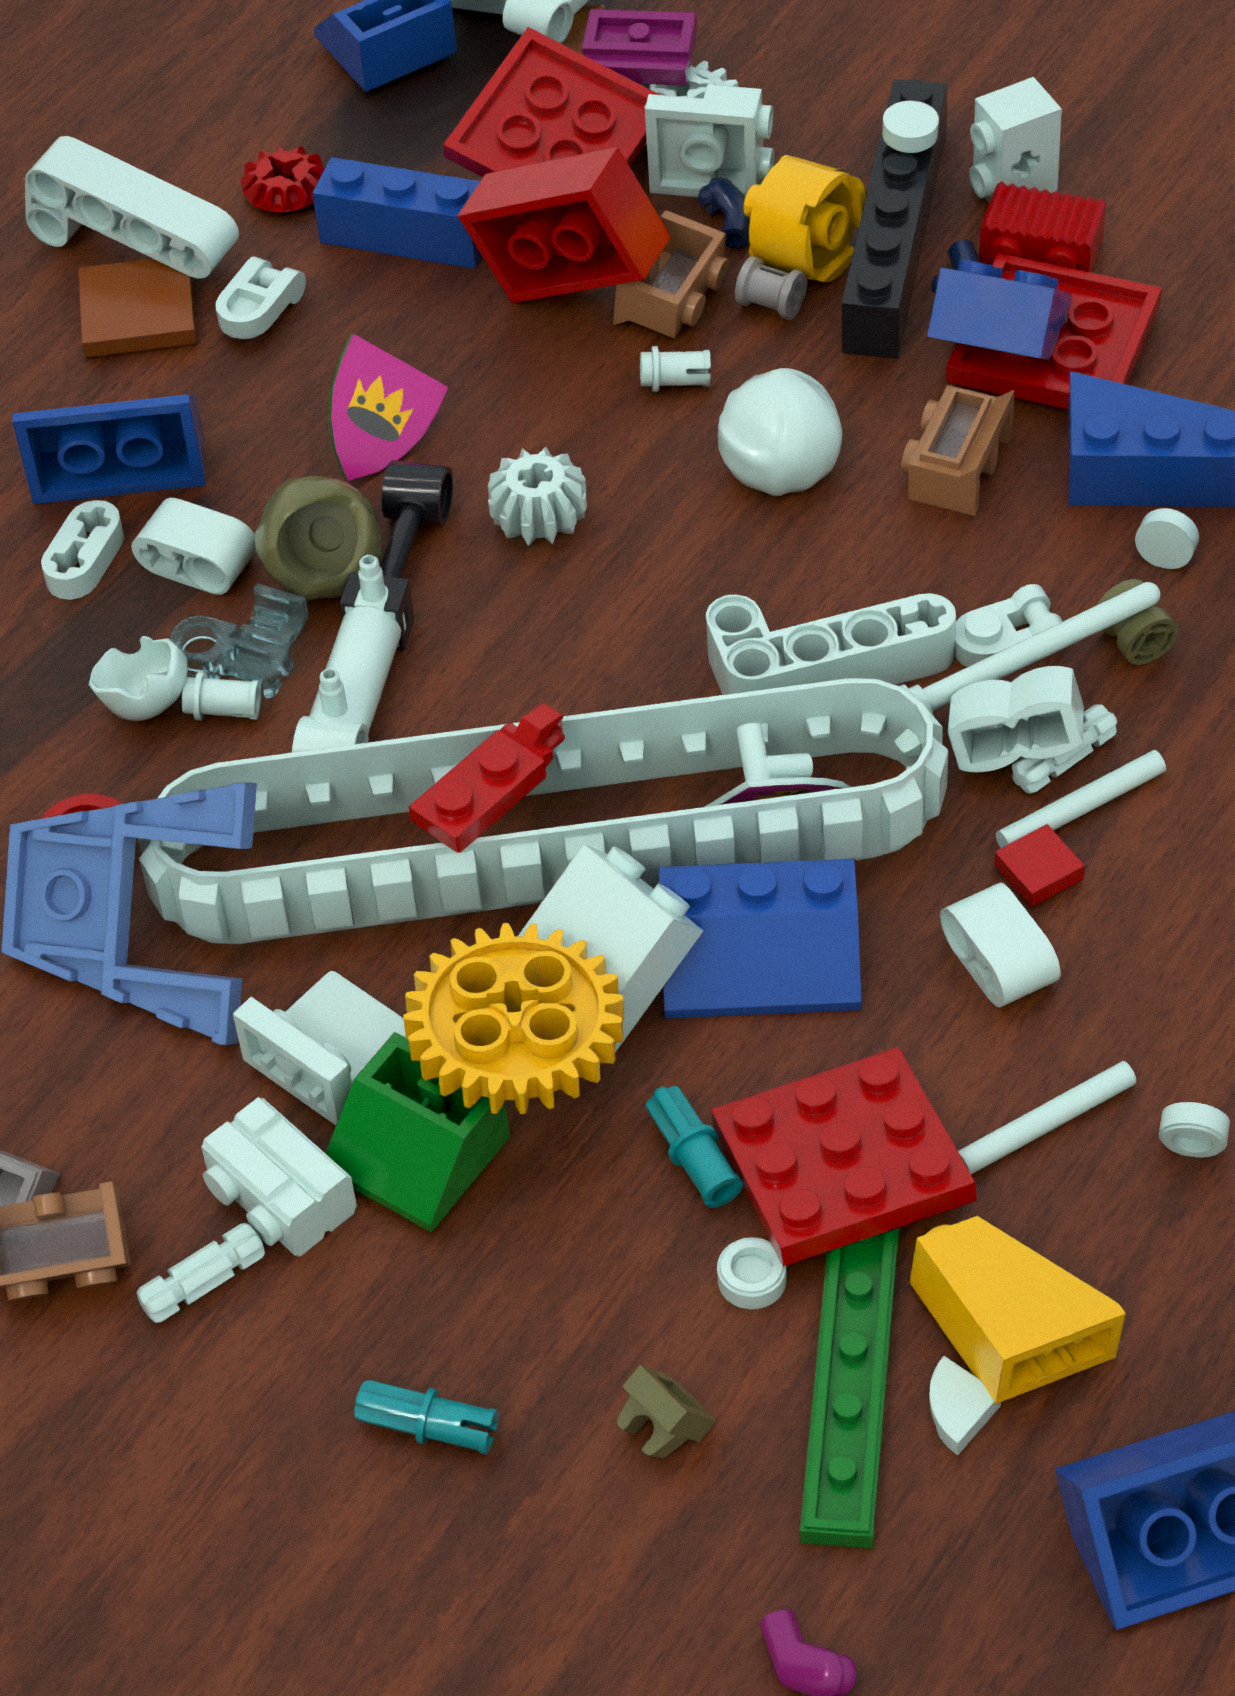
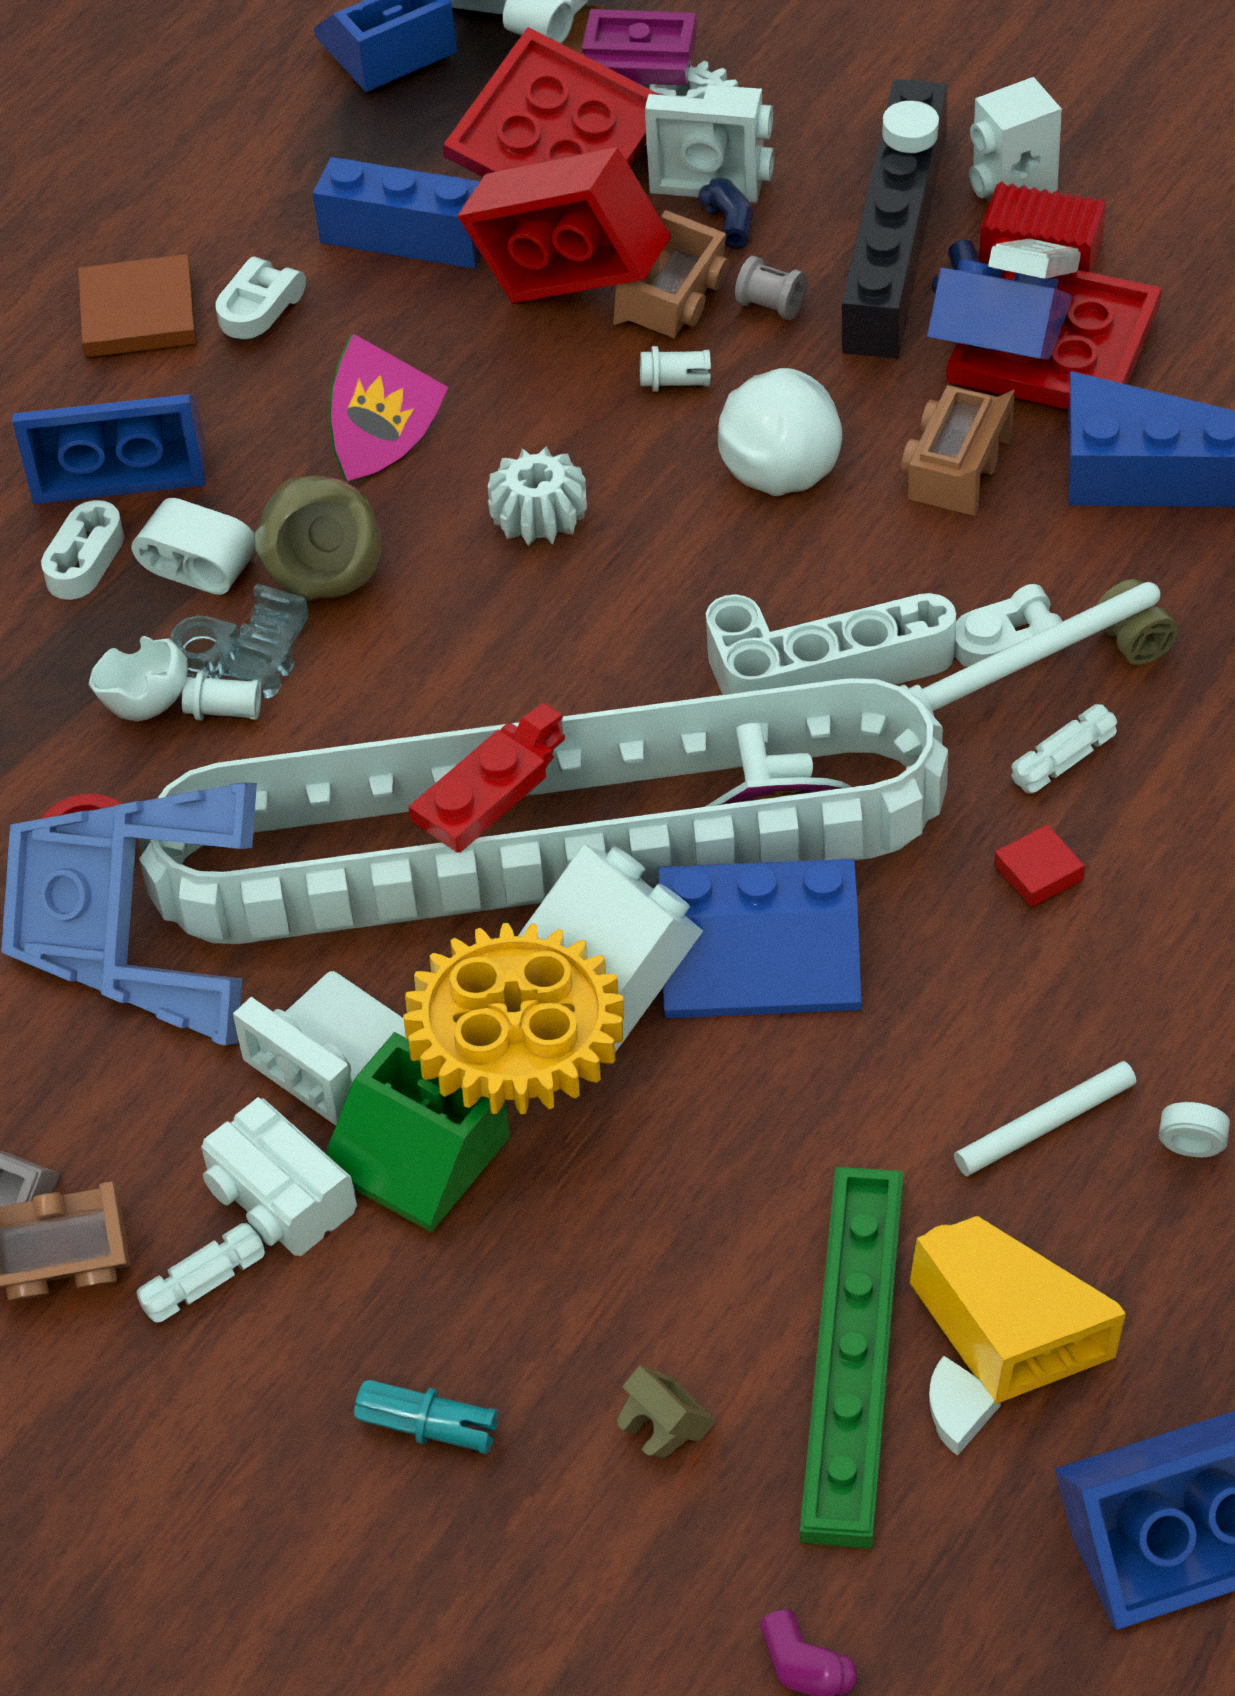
light aqua beam [25,136,239,279] -> none
red gear [240,145,325,213] -> none
piece [292,460,454,753] -> none
teal axle [646,1086,743,1208] -> none
red plate [711,1047,977,1267] -> none
light aqua tile [717,1237,787,1309] -> none
yellow brick [743,155,866,282] -> none
light aqua beam [940,883,1061,1007] -> none
light aqua brick [948,666,1084,772] -> none
light aqua bar [996,750,1166,848] -> none
light aqua tile [1135,508,1199,569] -> none
none -> light aqua tile [988,239,1081,279]

